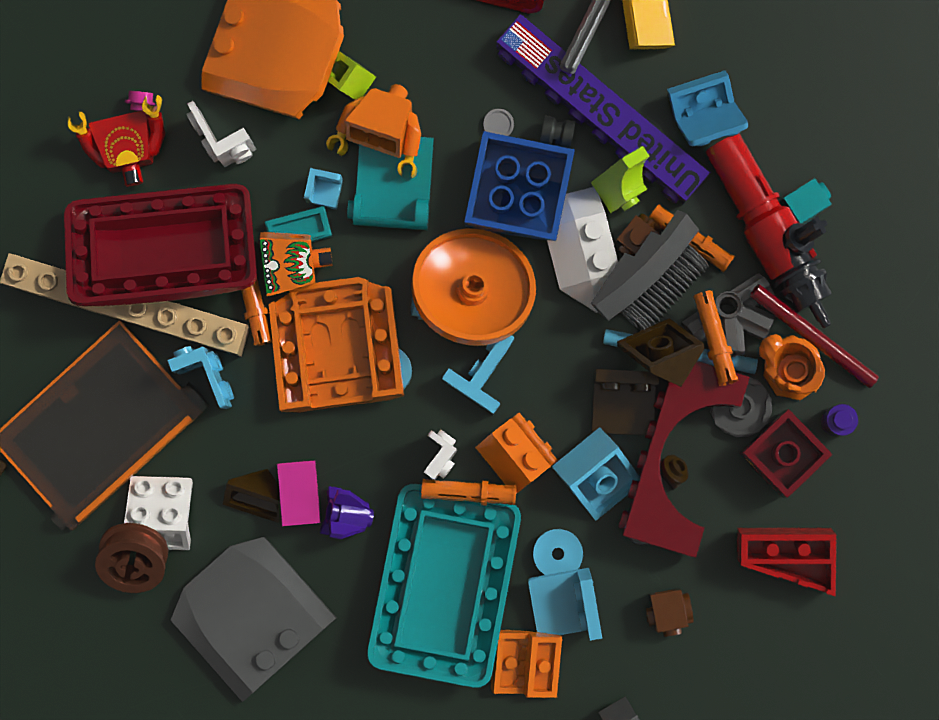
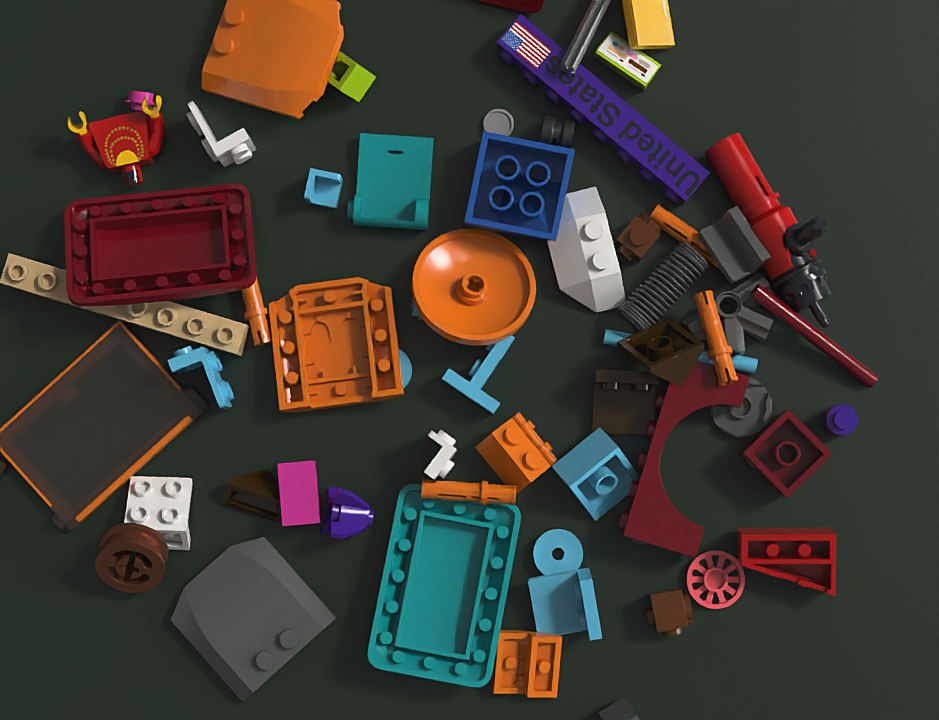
torso [260,232,333,296] -> none
teal tile [265,206,333,242] -> none
orange torso [326,84,421,178] -> none
lime arch [591,146,650,213] -> none
dark grey slope [591,210,699,321] -> none
dark brown plate [660,455,688,490] -> none
dark azure bracket [667,70,748,146] -> none
orange piece [759,334,825,400] -> none
teal brick [780,178,832,224] -> none
none -> slope [594,31,661,91]
none -> coral wheel [686,550,745,609]
none -> dark grey panel [698,206,771,283]

